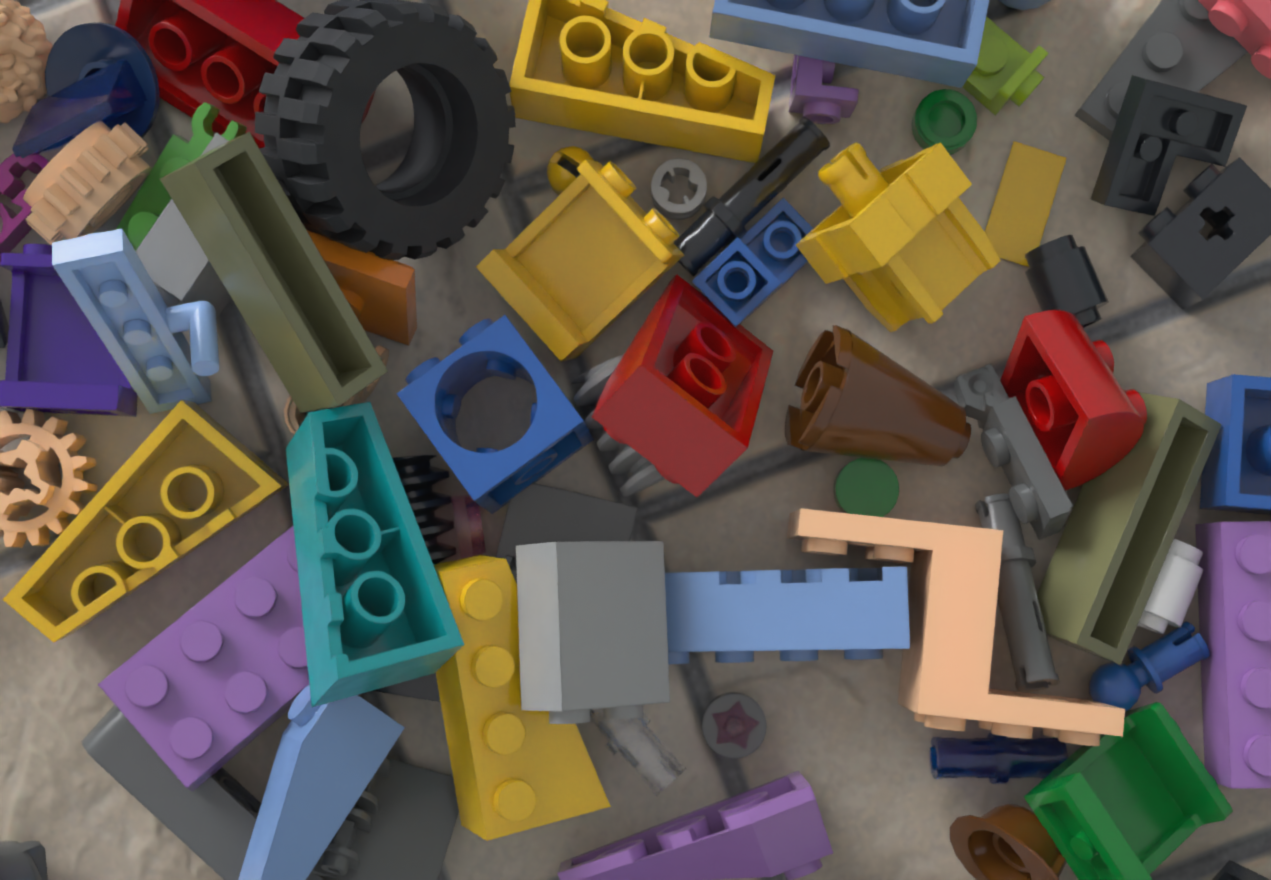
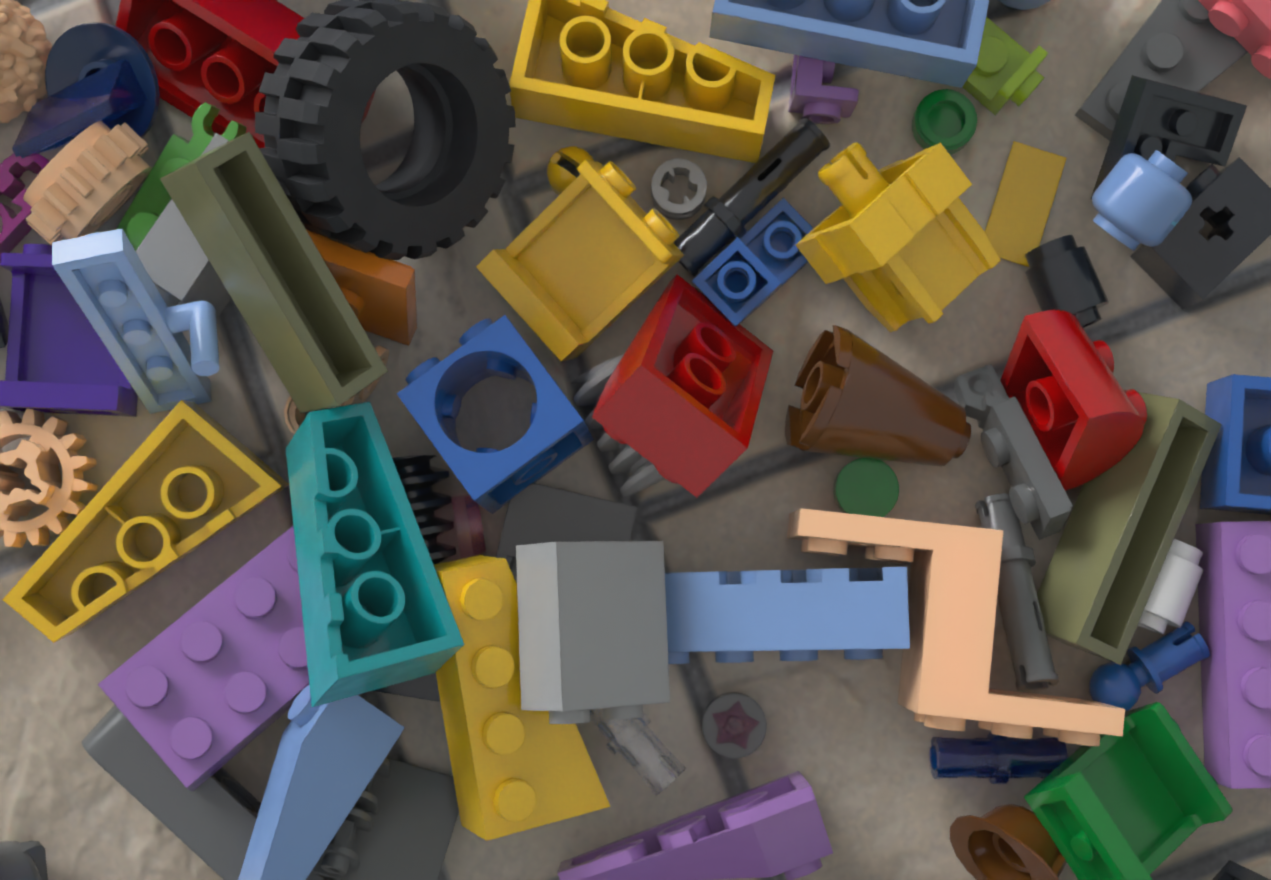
none -> medium blue head [1092,150,1192,251]

